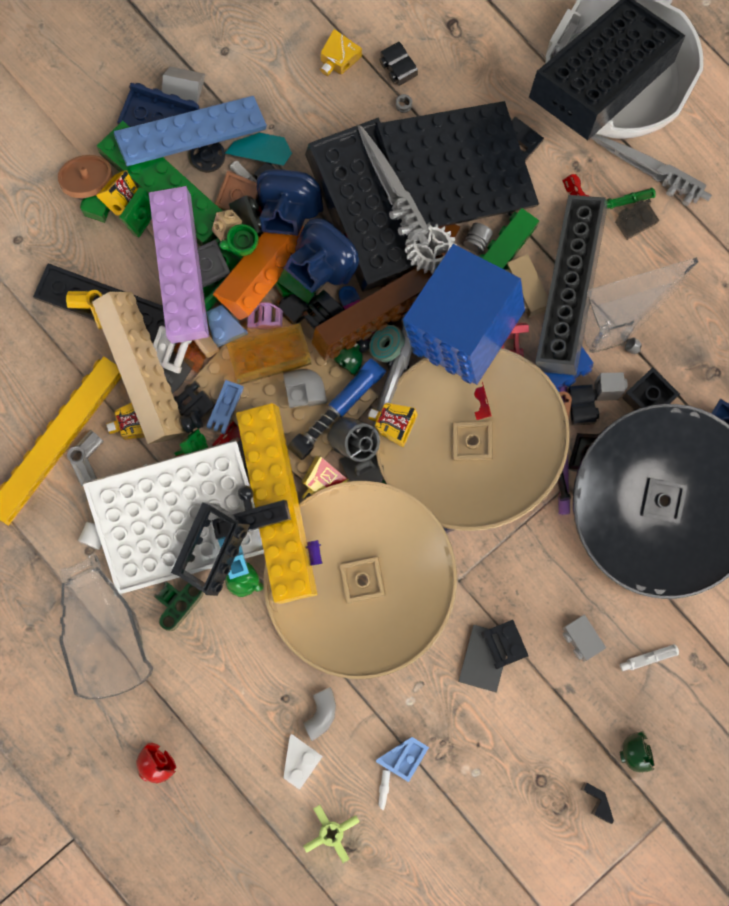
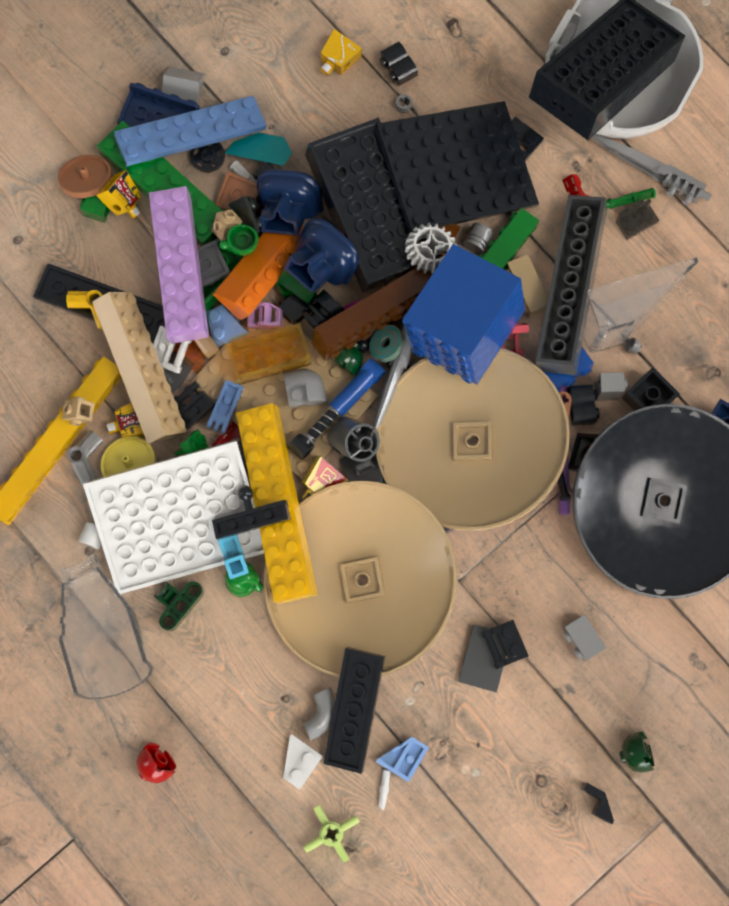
green plate [119,187,152,238] -> none
black window [171,502,249,596] -> none
black wheel [180,410,203,433] -> none
dark purple pin [306,540,323,566] -> none
blue tile [339,286,360,307] -> none
light grey piece [358,125,429,246] -> none
torso [368,403,418,447] -> none
red piece [474,382,492,420] -> none
white piece [620,644,679,671] -> none
none -> tan brick [62,397,94,426]
none -> light yellow piece [101,436,157,477]
none -> black plate [323,647,385,774]

